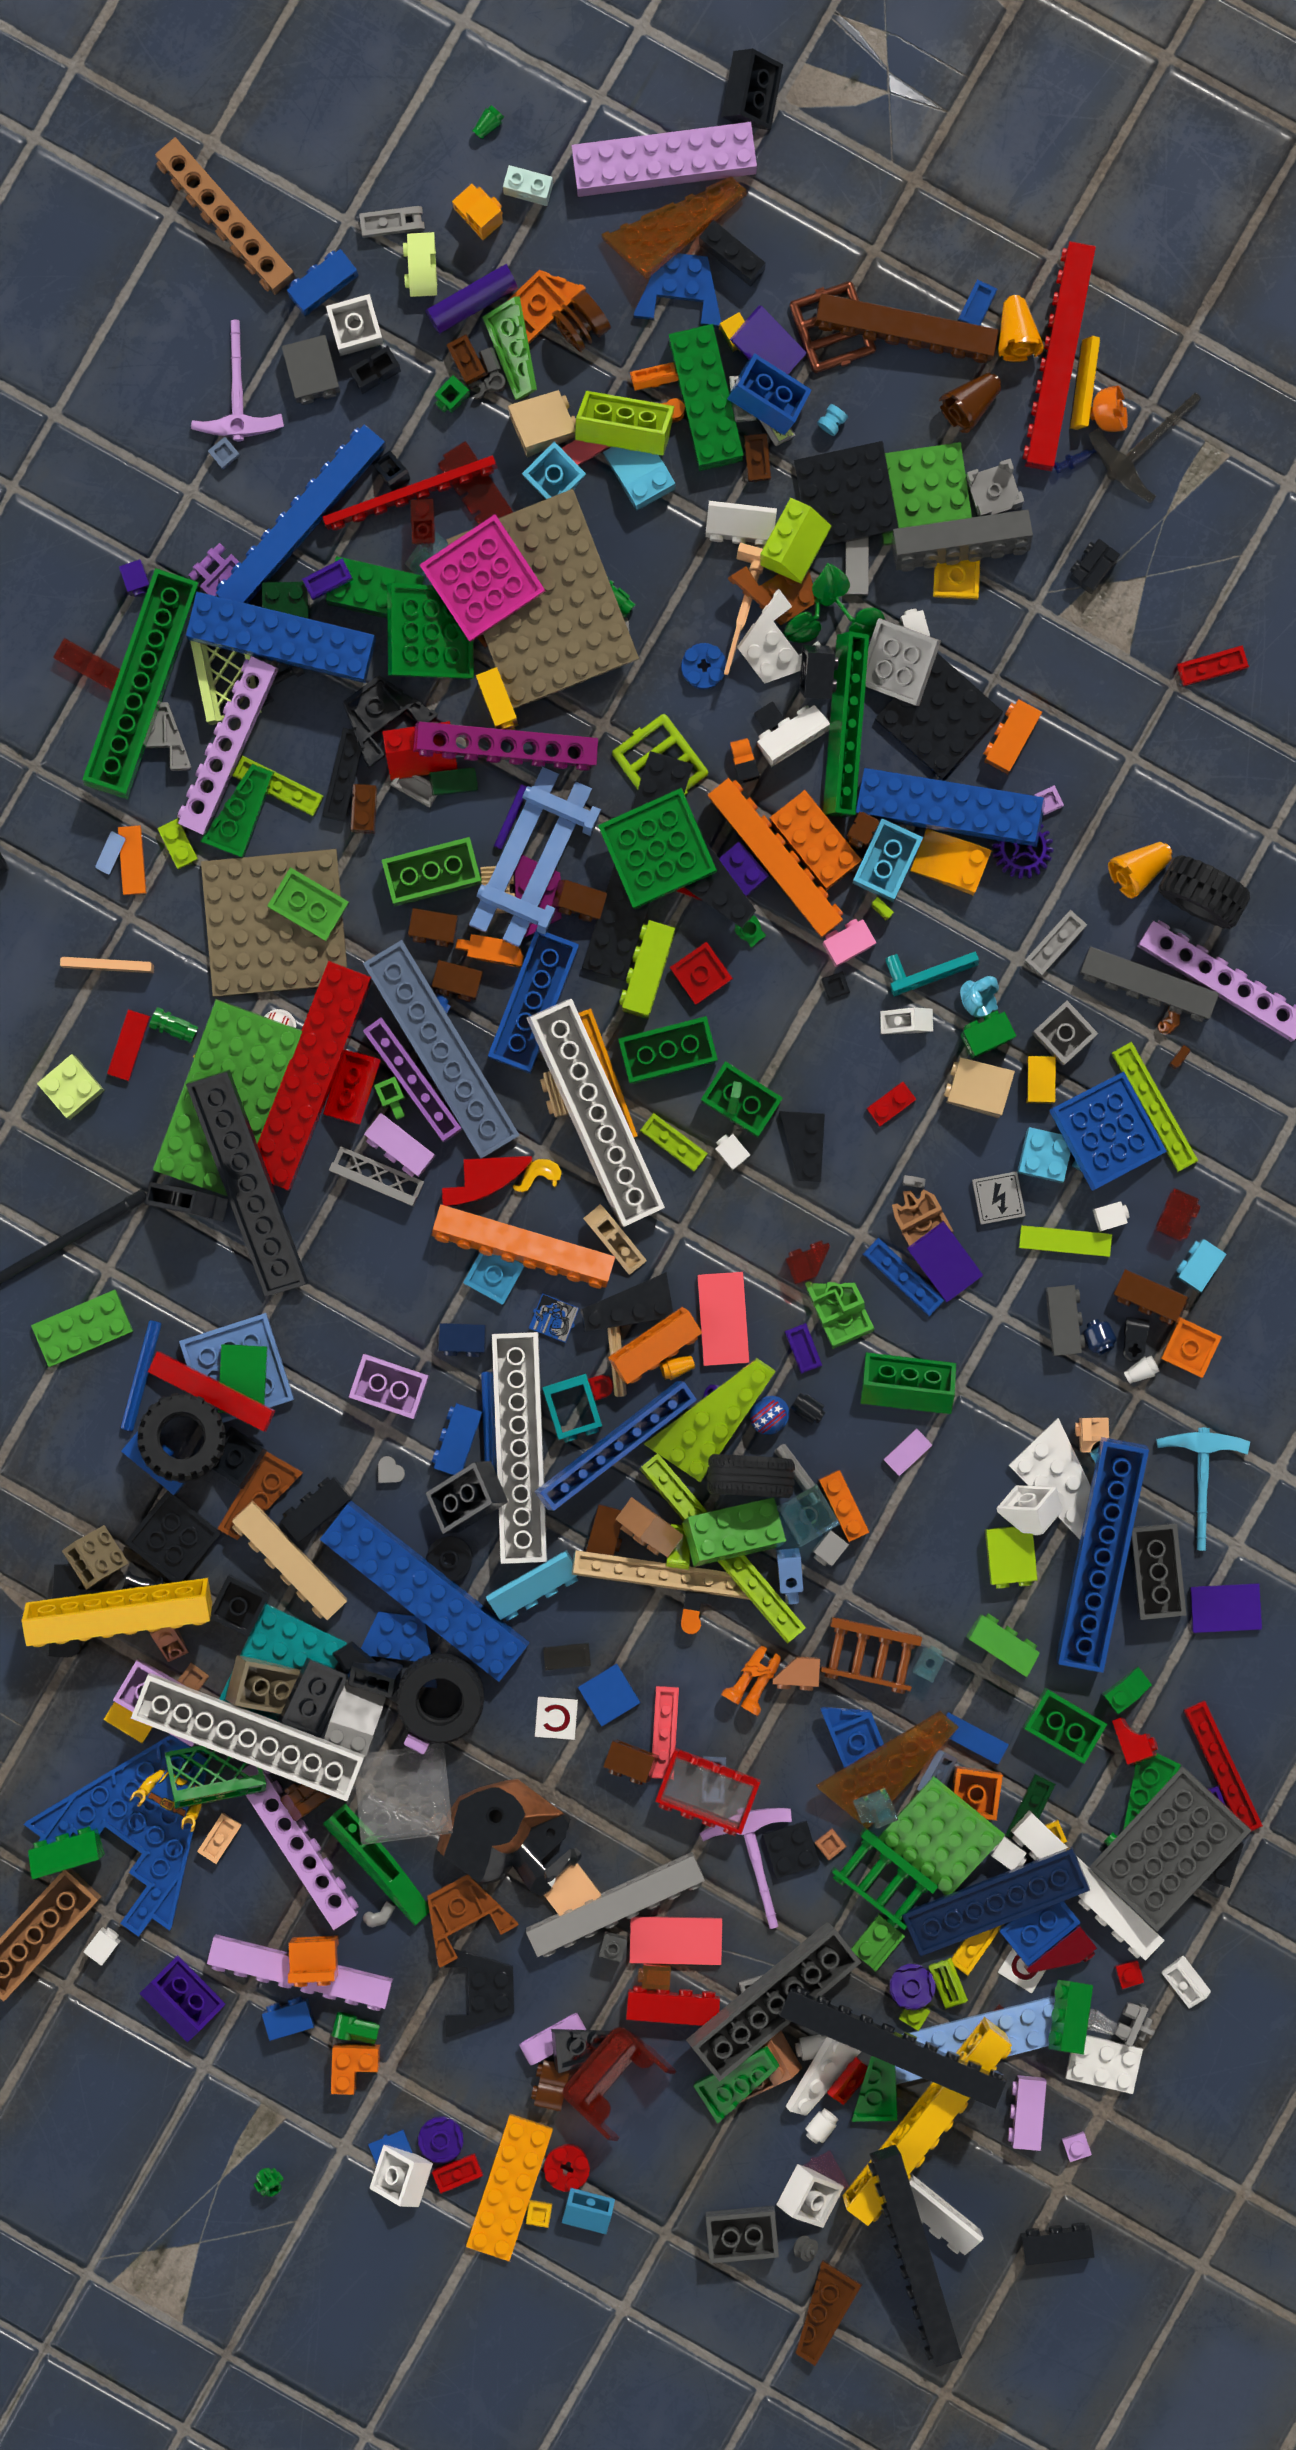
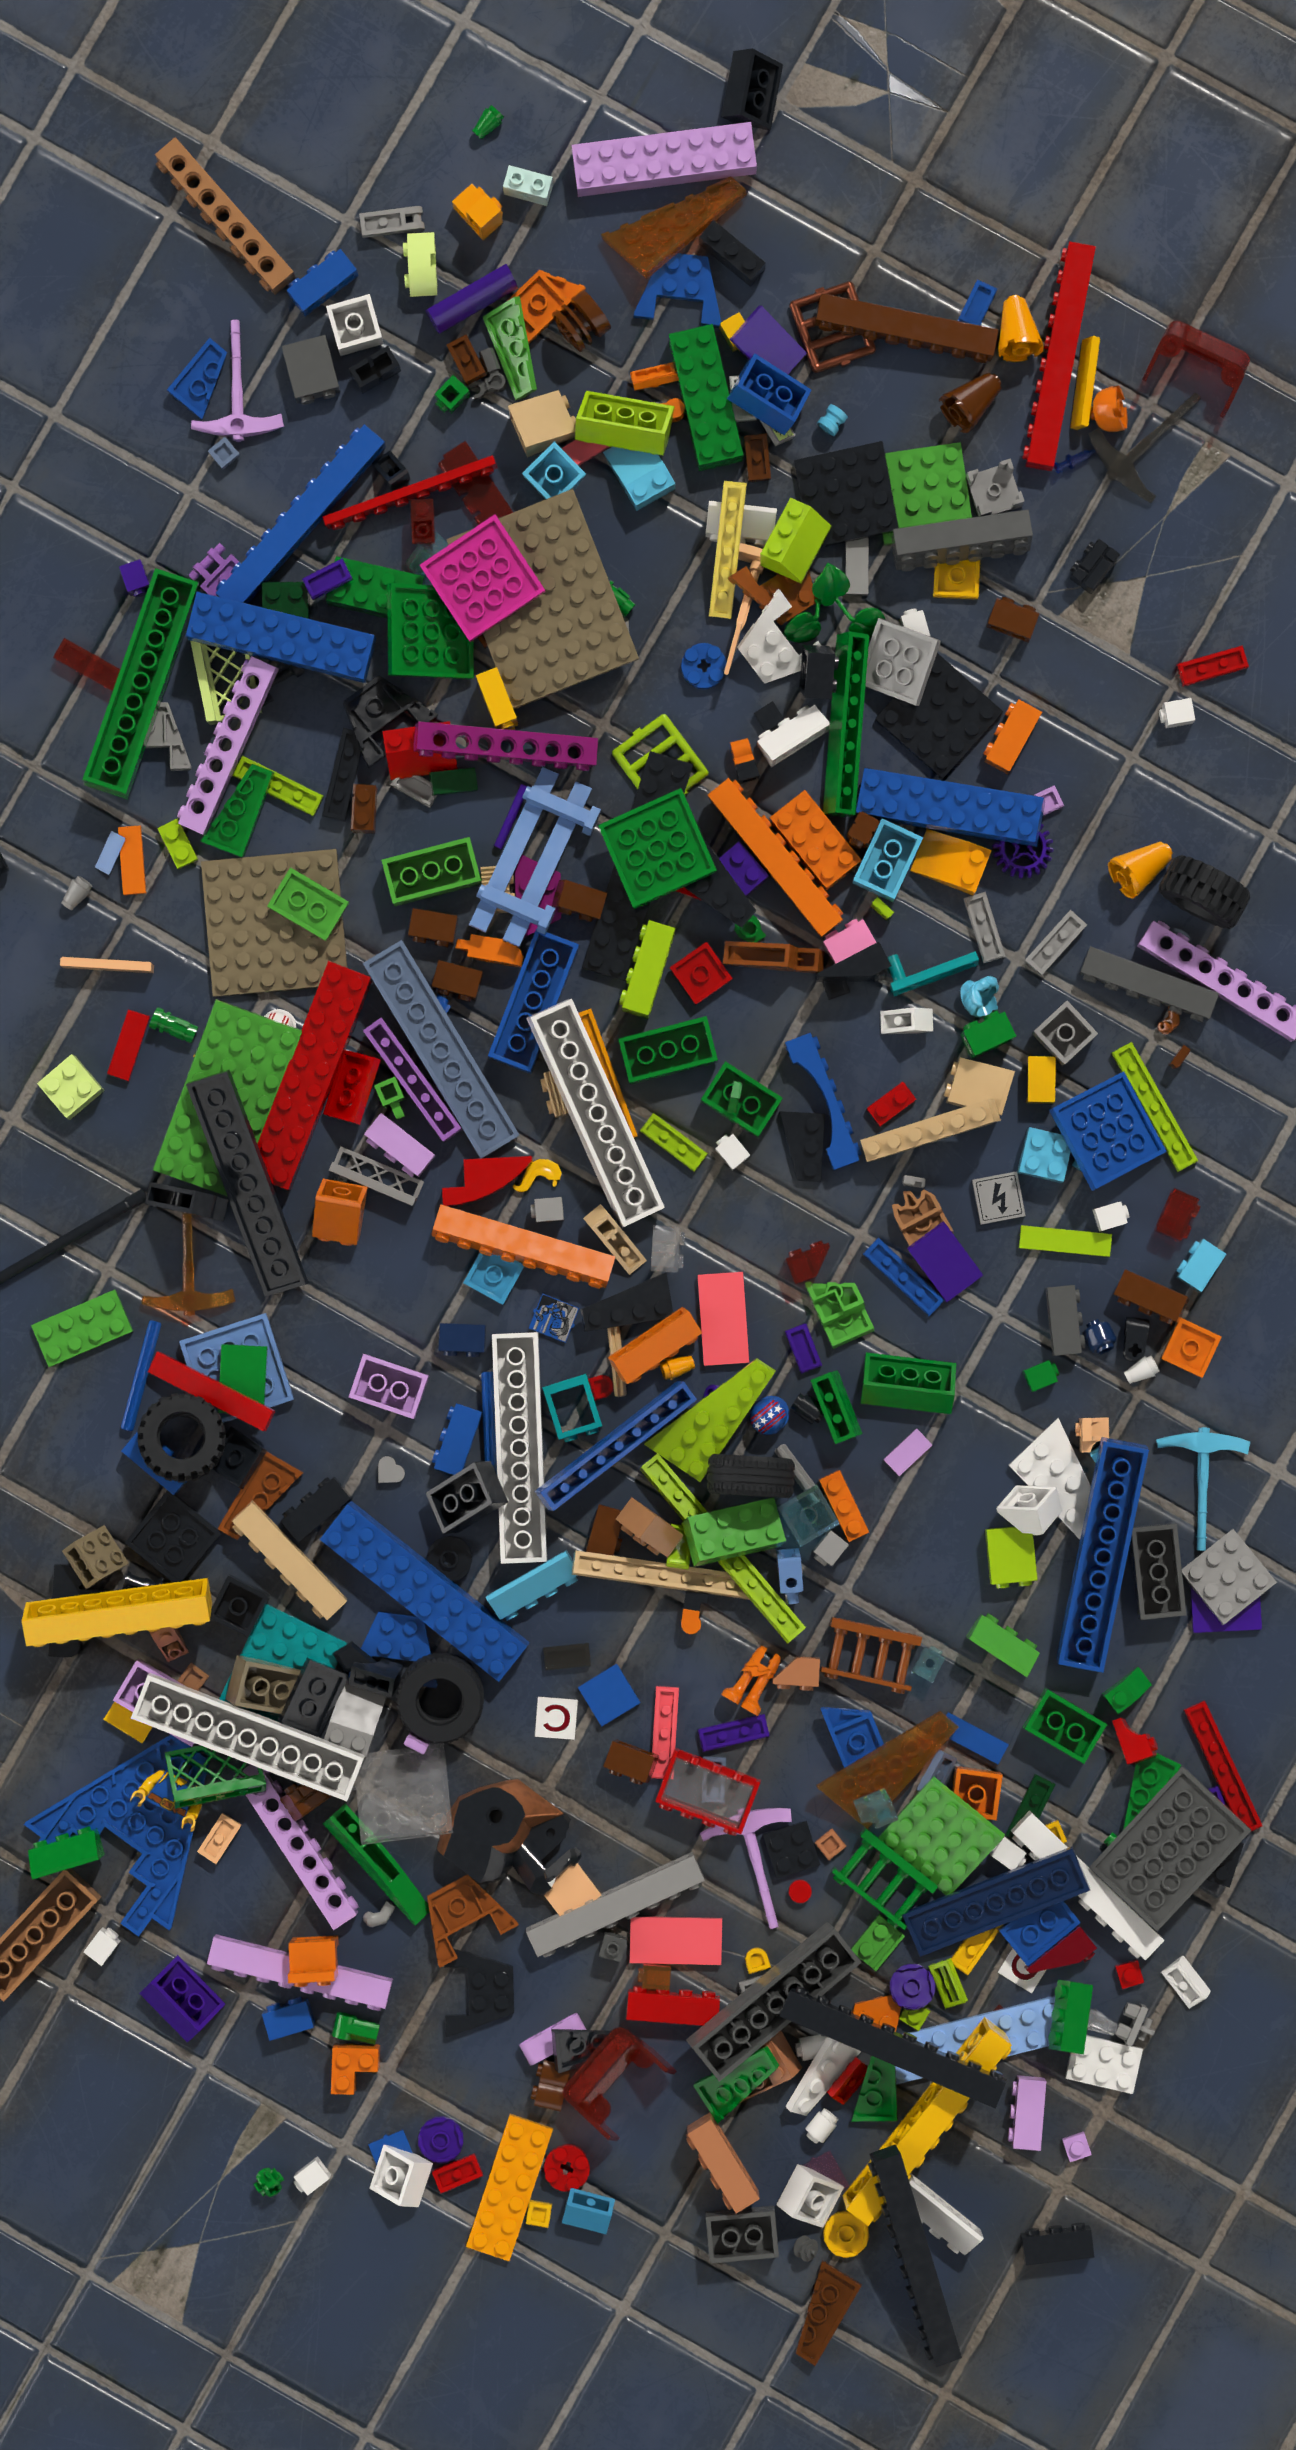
none -> light grey cone [61,876,93,910]
none -> clear orange piece [142,1213,235,1316]
none -> blue wing [167,338,227,420]
none -> white brick [294,2156,331,2196]
none -> orange slope [312,1178,368,1246]
none -> light grey brick [530,1197,564,1223]
none -> clear brick [651,1225,685,1273]
none -> nougat brick [686,2112,760,2214]
none -> dark purple tile [698,1714,770,1752]
none -> light yellow tile [709,481,747,619]
none -> dark orange slope [723,941,825,973]
none -> yellow tile [745,1947,771,1974]
none -> blue arch [785,1033,862,1171]
none -> red tile [789,1879,812,1903]
none -> green brick [810,1370,863,1444]
none -> black slope [815,942,891,982]
none -> yellow tile [823,2210,869,2258]
none -> orange wing [852,1995,901,2032]
none -> tan brick [860,1099,1001,1162]
none -> light grey tile [963,892,1006,964]
none -> reddish brown brick [986,597,1040,643]
none -> green brick [1022,1360,1060,1392]
none -> clear red windscreen [1142,321,1250,418]
none -> white brick [1159,698,1195,728]
none -> light grey plate [1182,1529,1277,1625]

